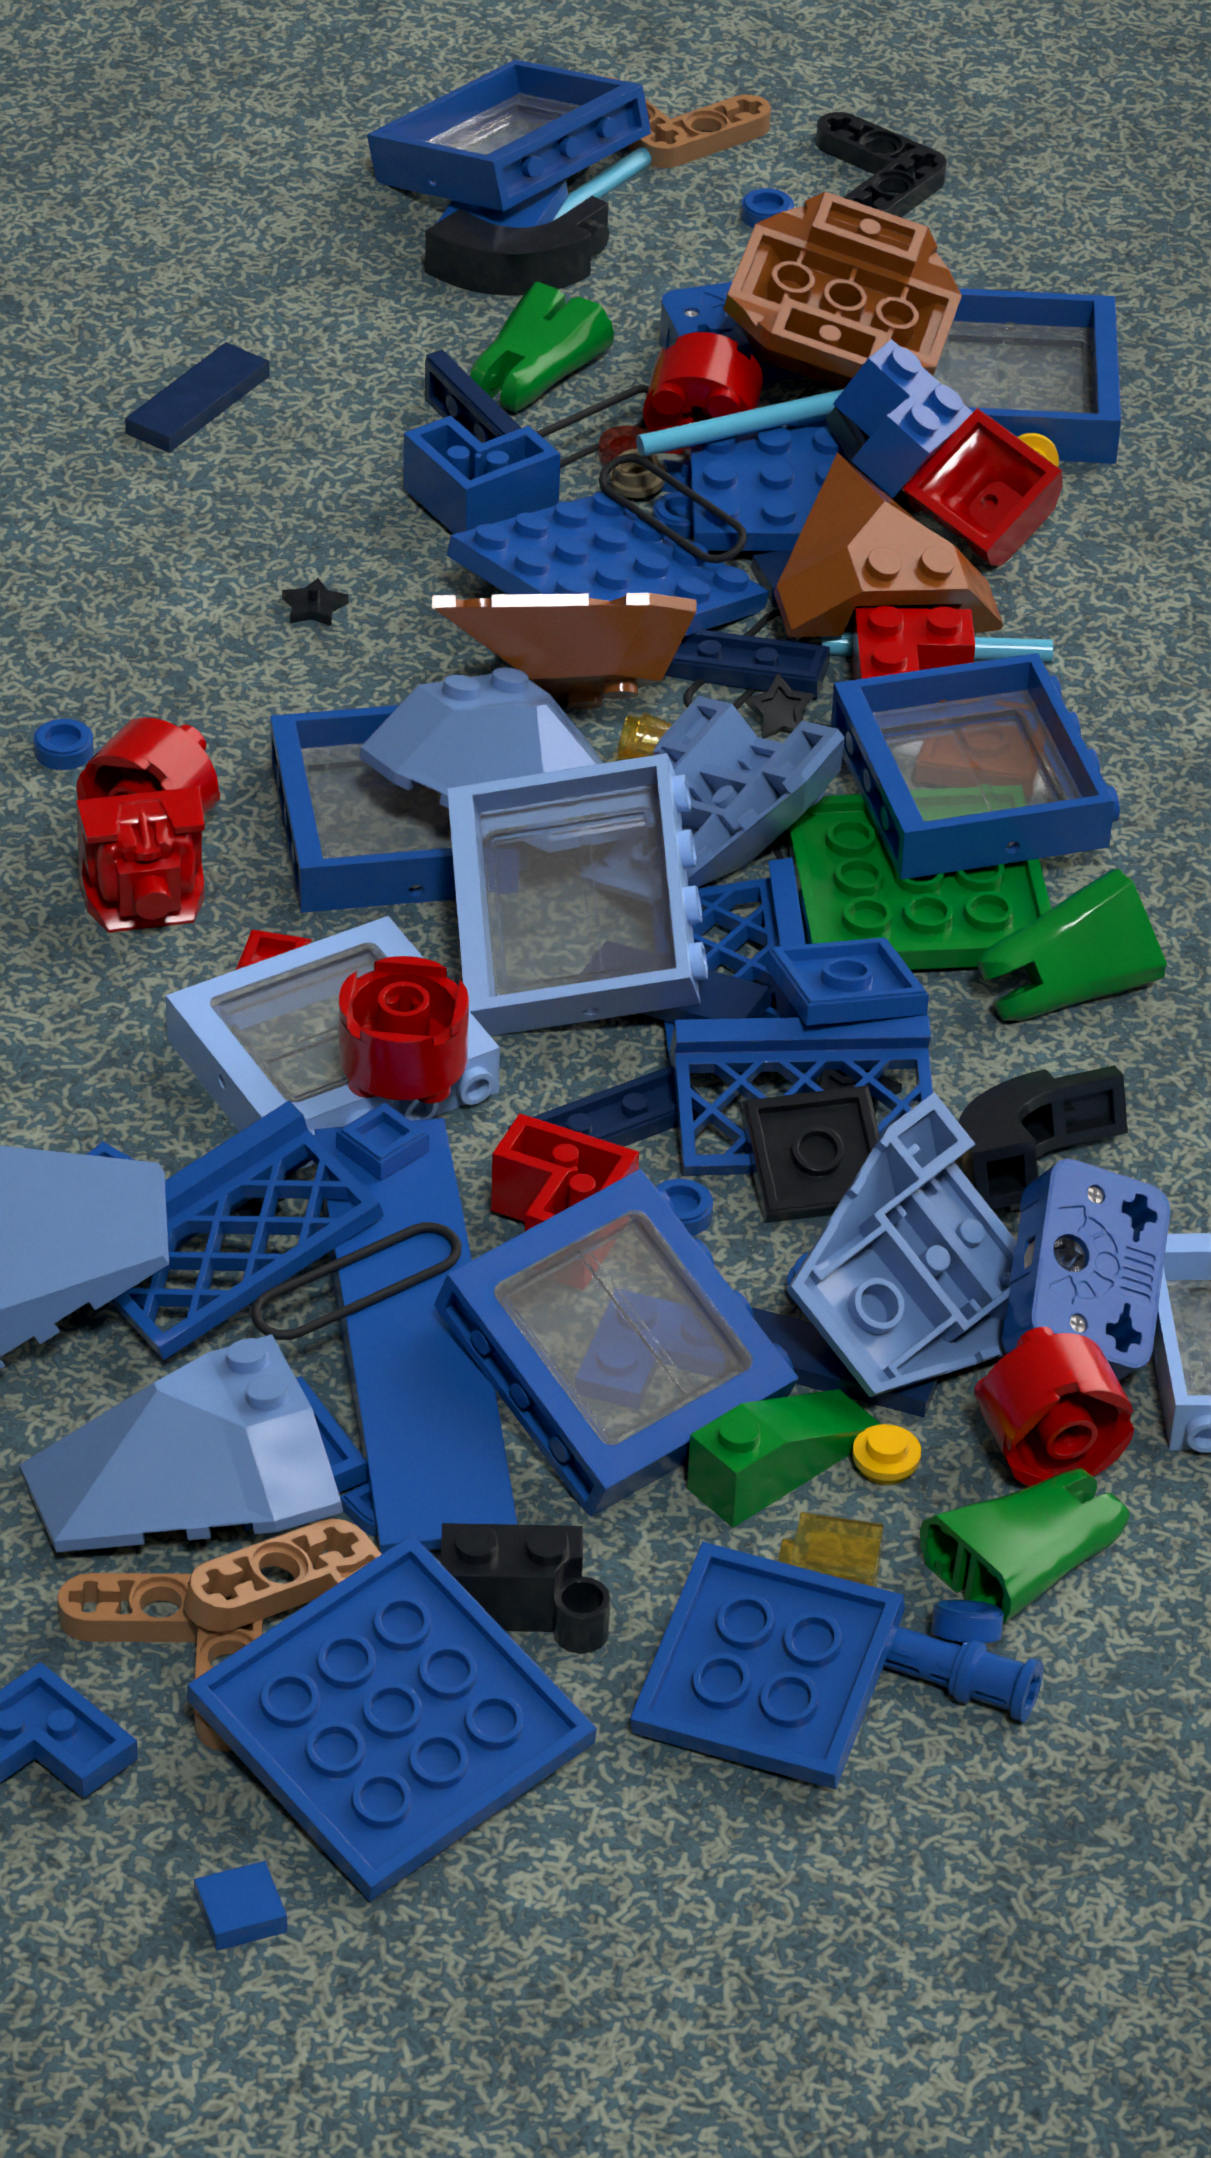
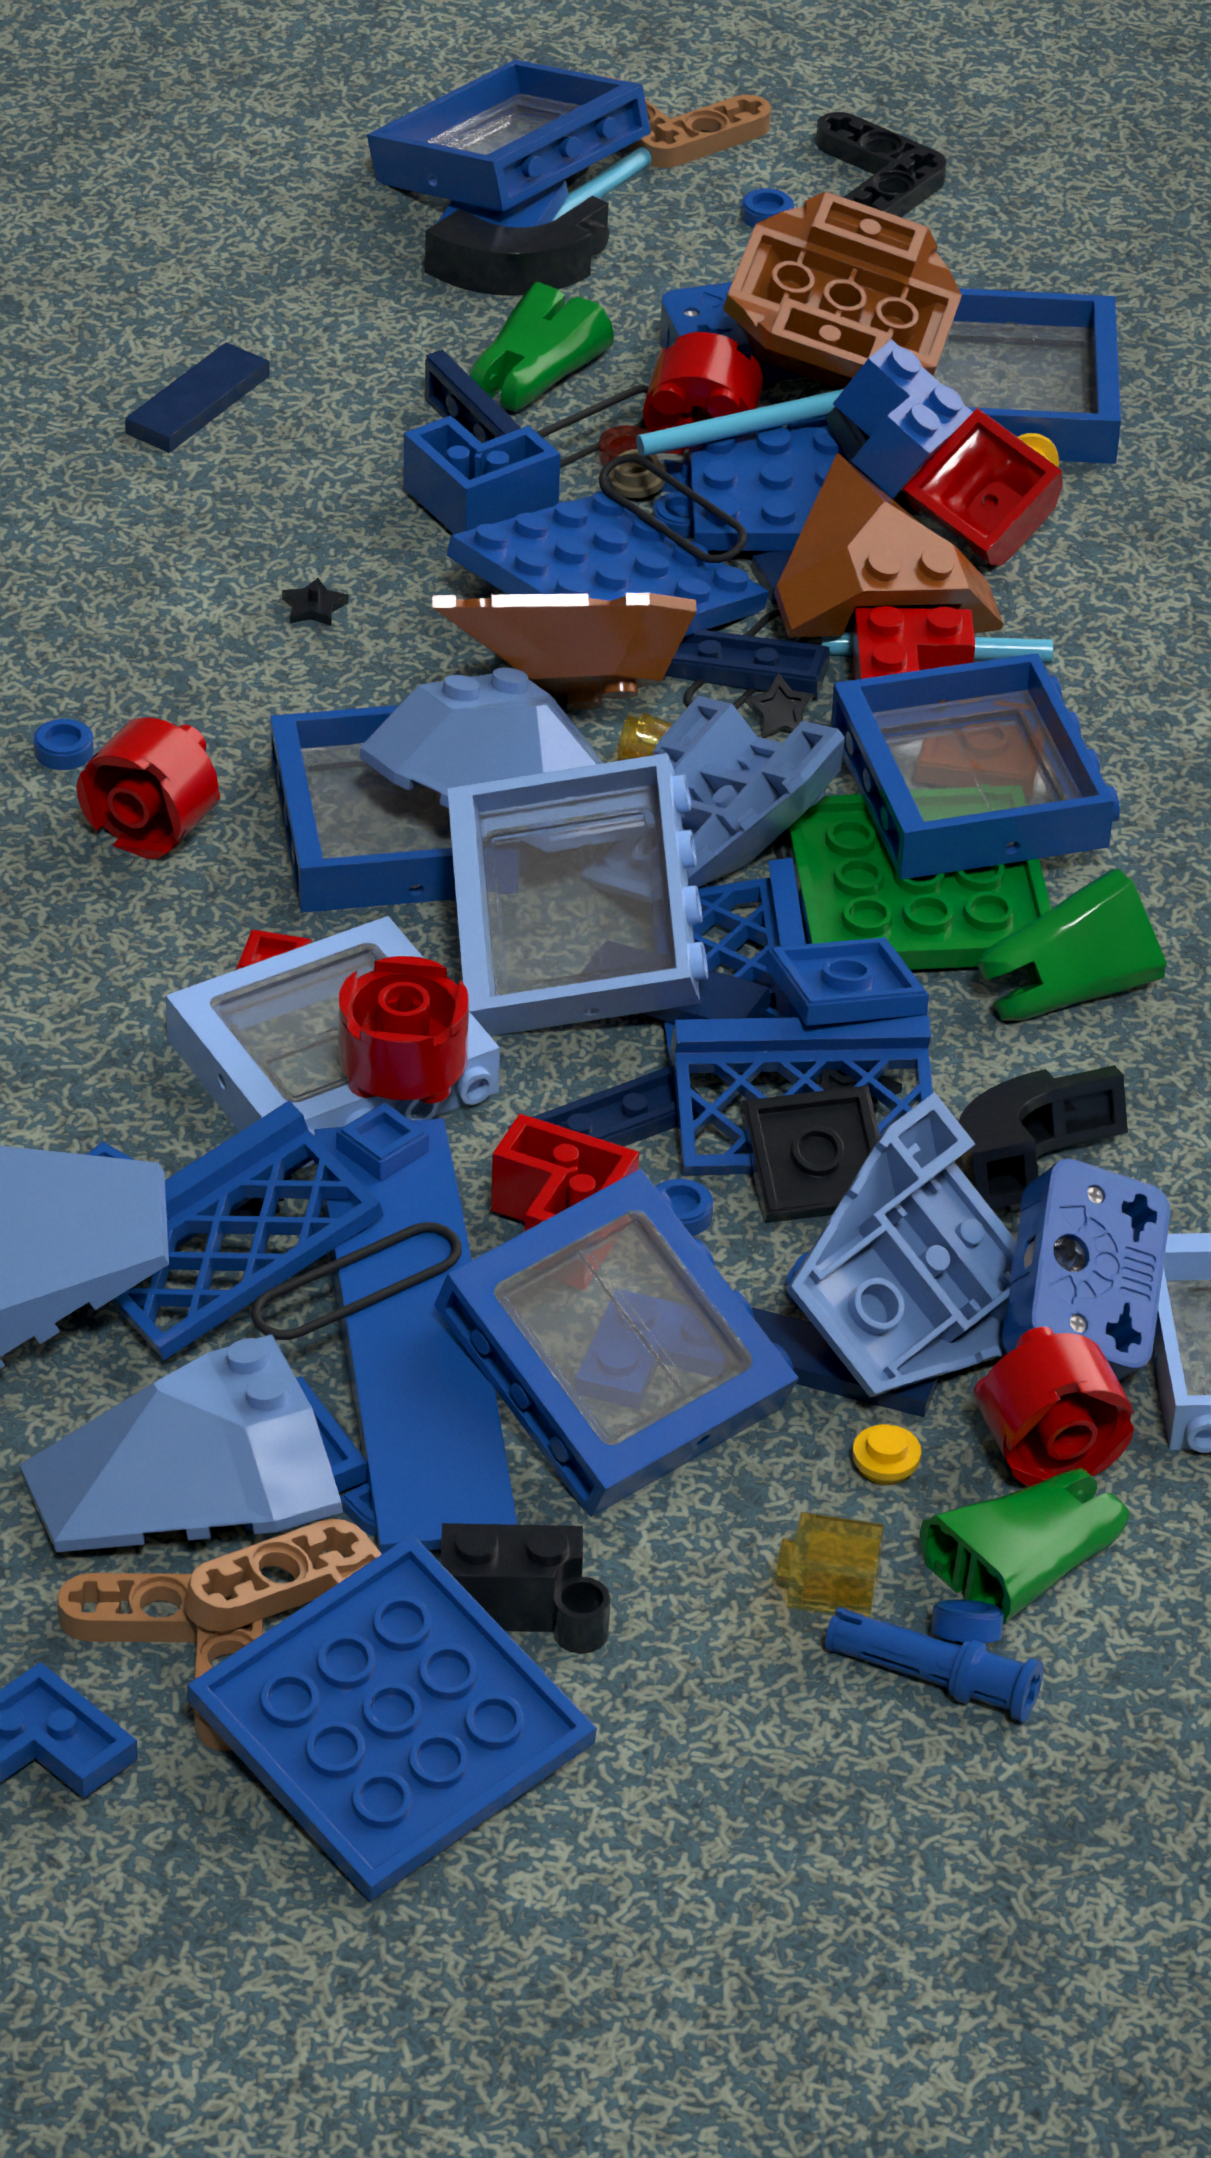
red brick [76,787,205,933] -> none
blue tile [194,1861,288,1951] -> none
blue plate [630,1541,905,1790] -> none
green slope [687,1389,881,1528] -> none

